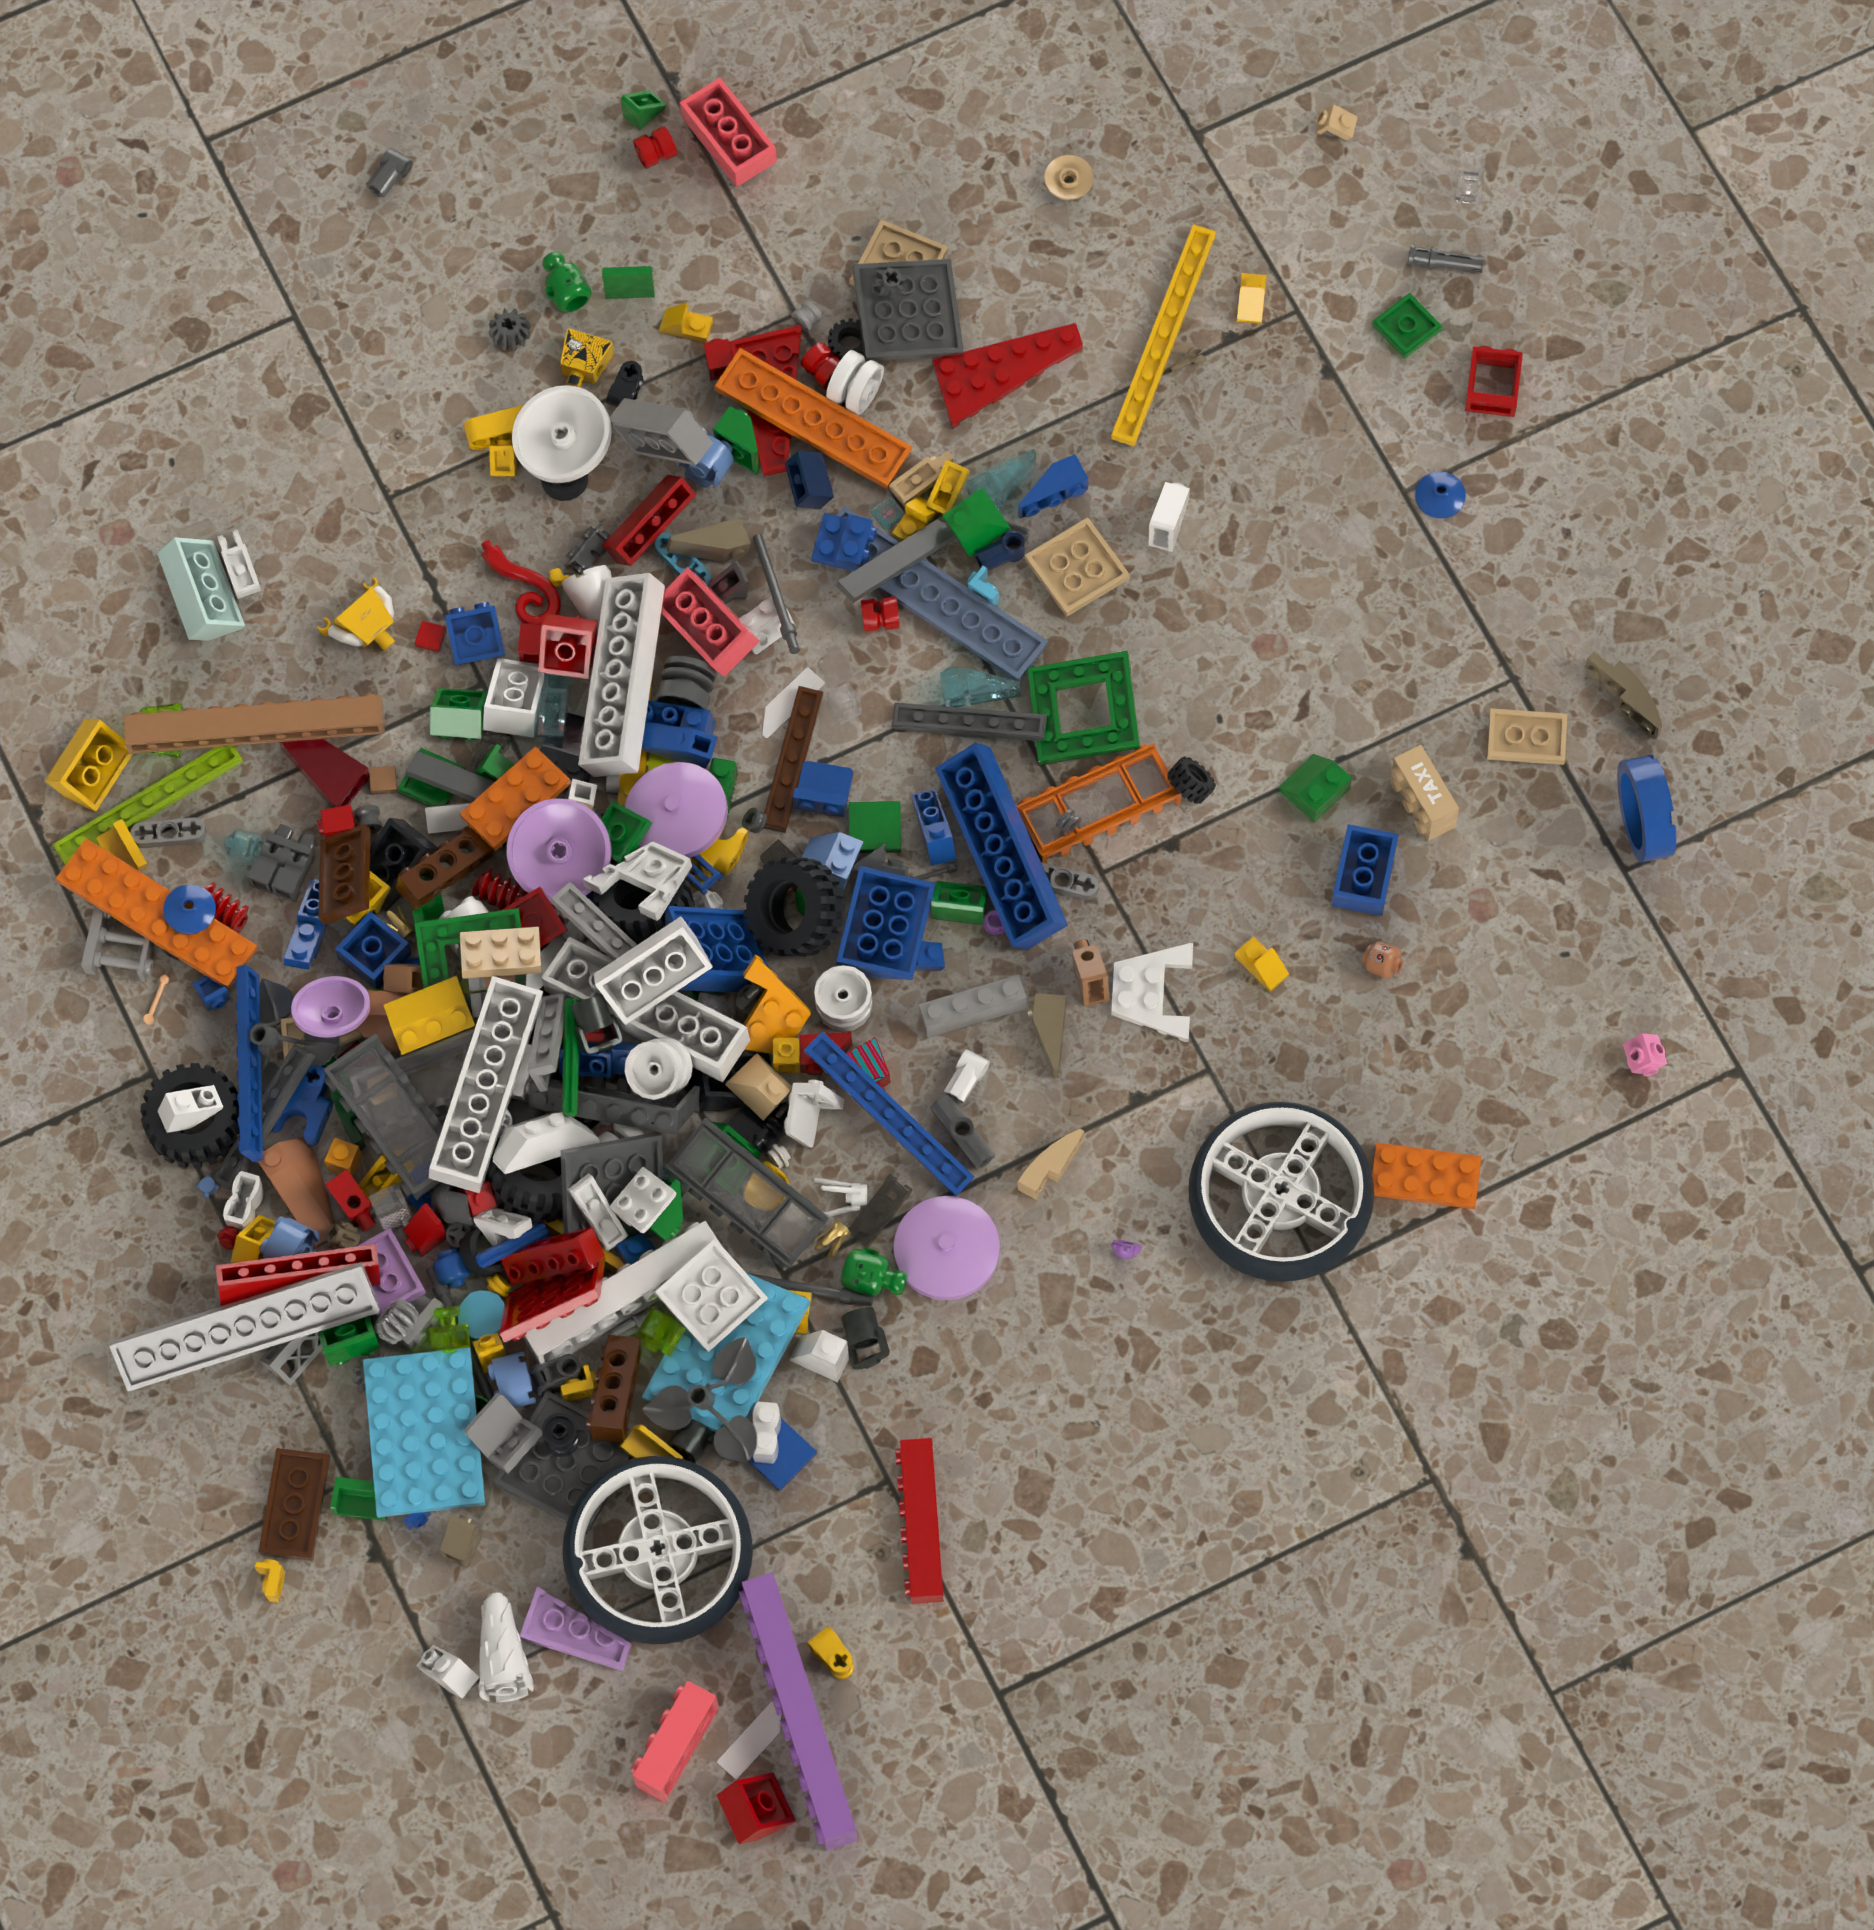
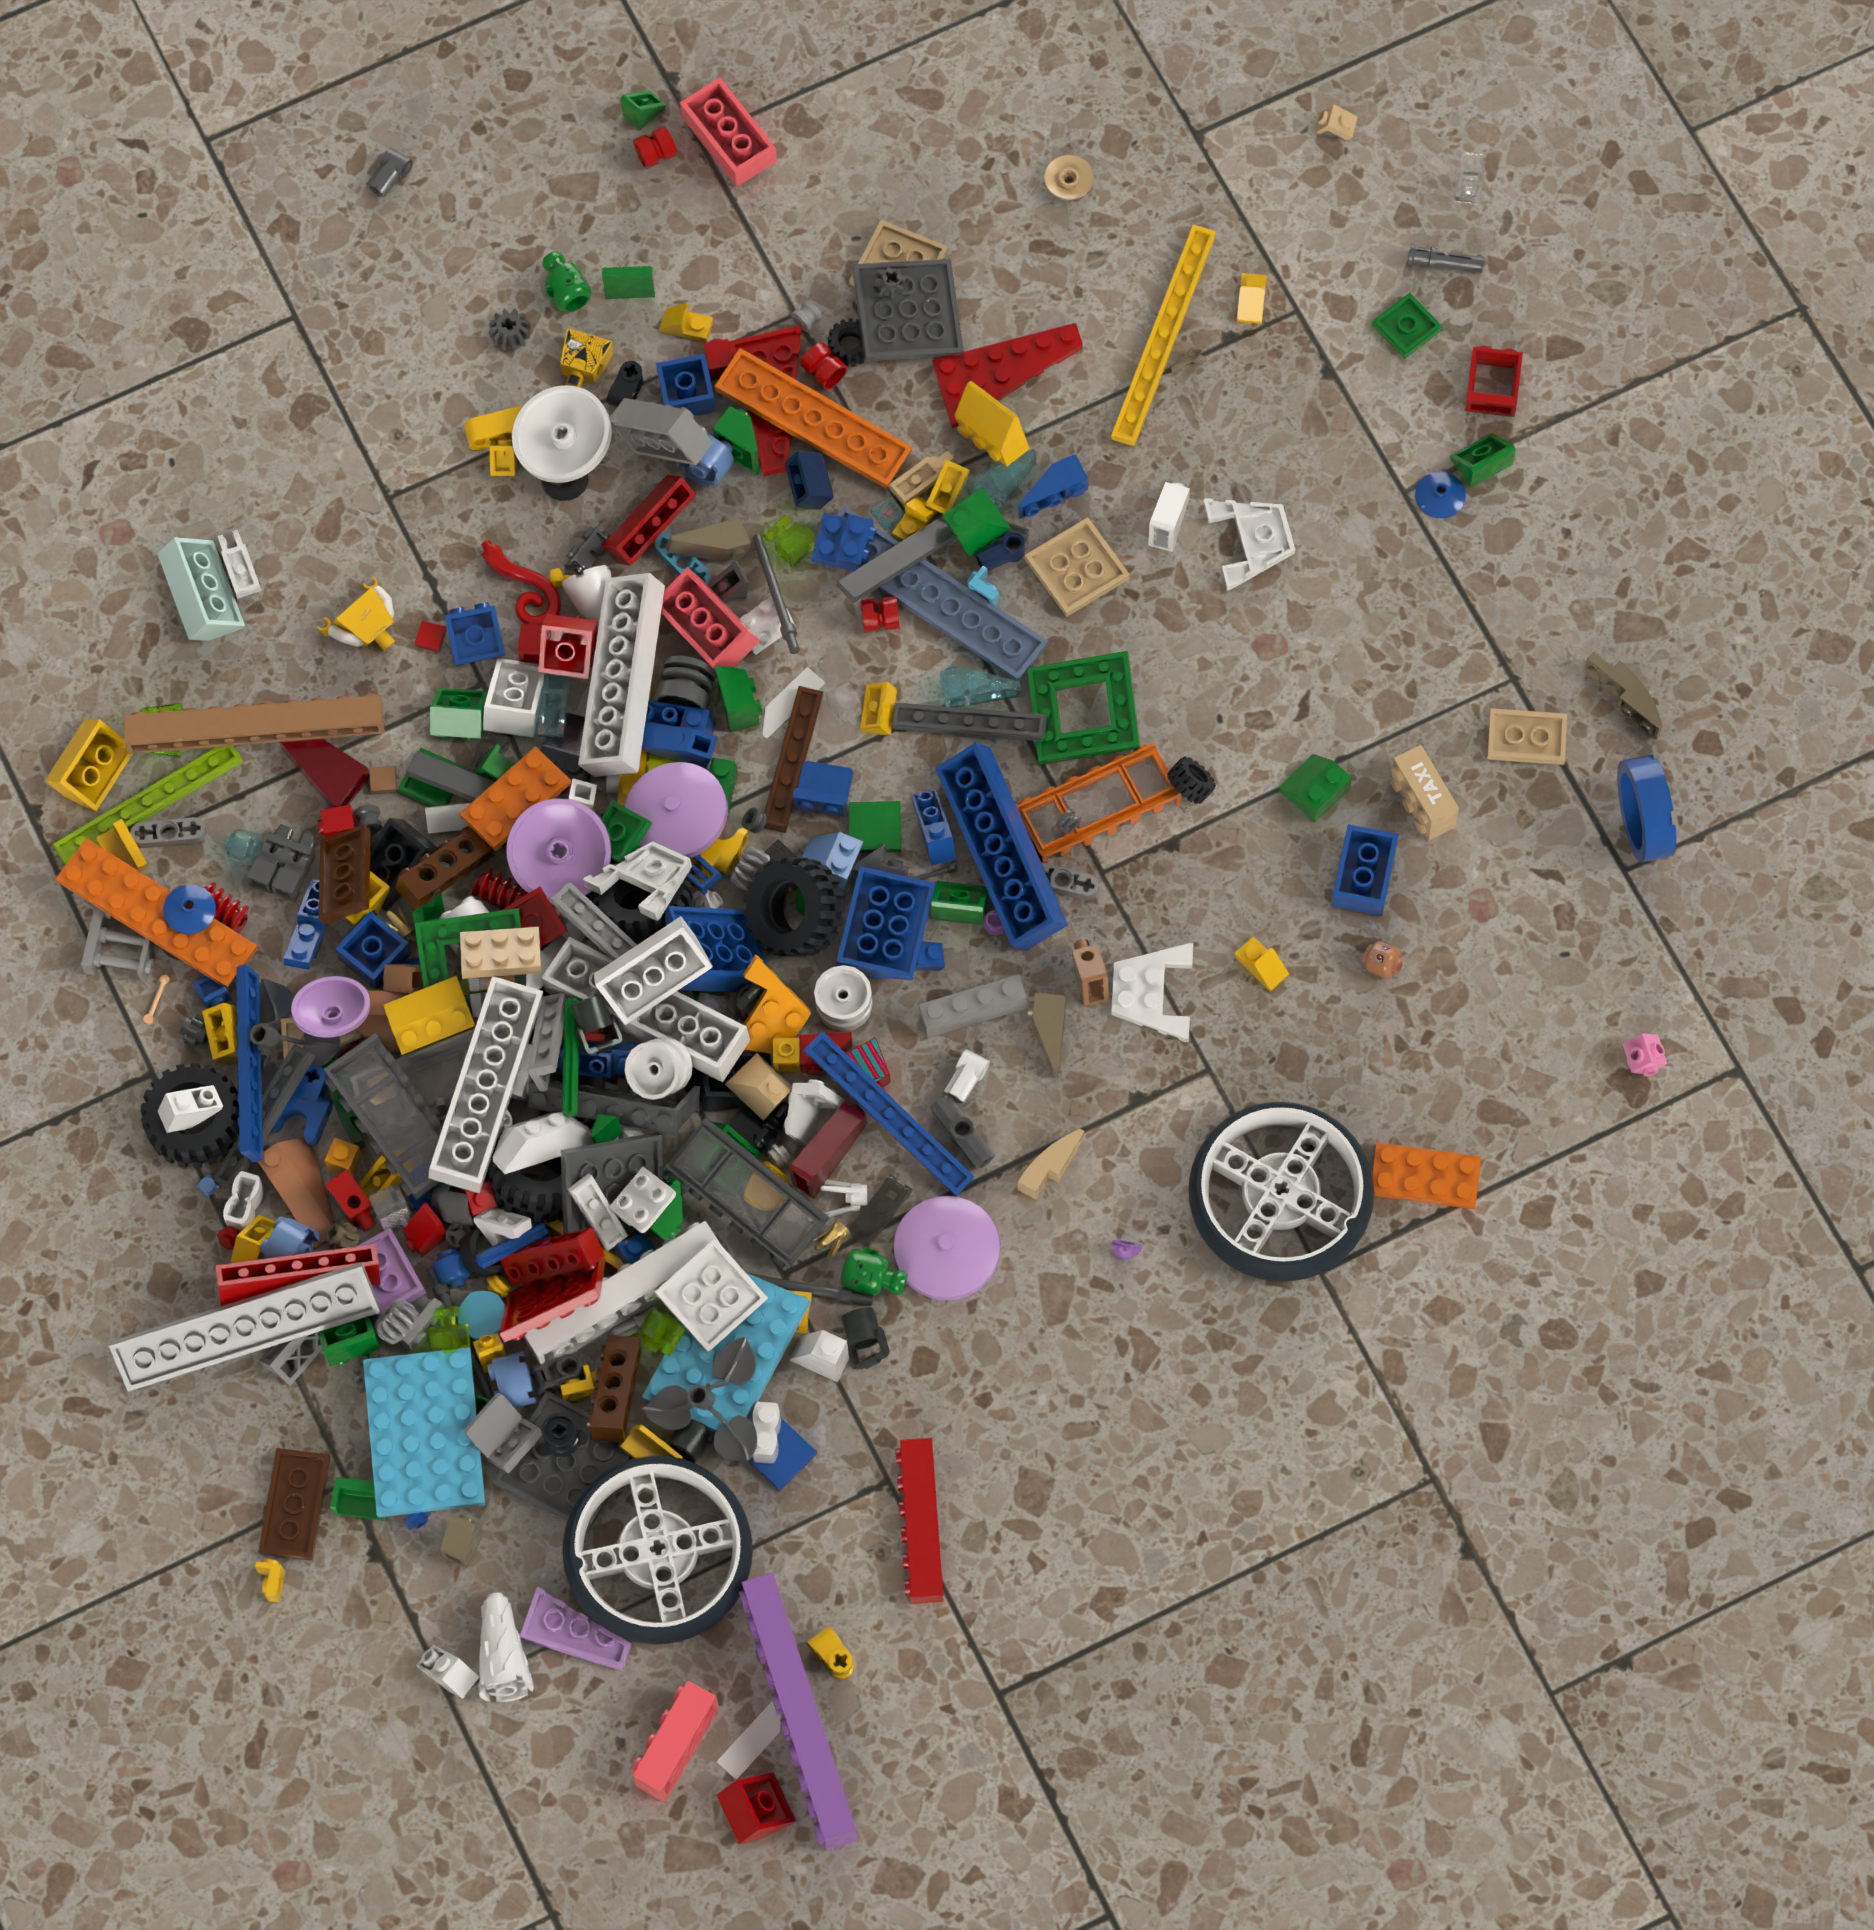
white wheel [826,350,884,415] -> none
none -> dark grey gear [180,1014,208,1048]
none -> yellow brick [202,1003,238,1065]
none -> green slope [590,1114,623,1144]
none -> blue brick [656,354,716,415]
none -> green slope [715,666,763,732]
none -> light grey gear [731,846,770,892]
none -> clear neon green brick [763,515,814,568]
none -> dark red slope [789,1102,867,1199]
none -> yellow slope [859,682,897,735]
none -> yellow slope [955,381,1030,467]
none -> white wing [1203,498,1295,591]
none -> green slope [1450,433,1516,488]

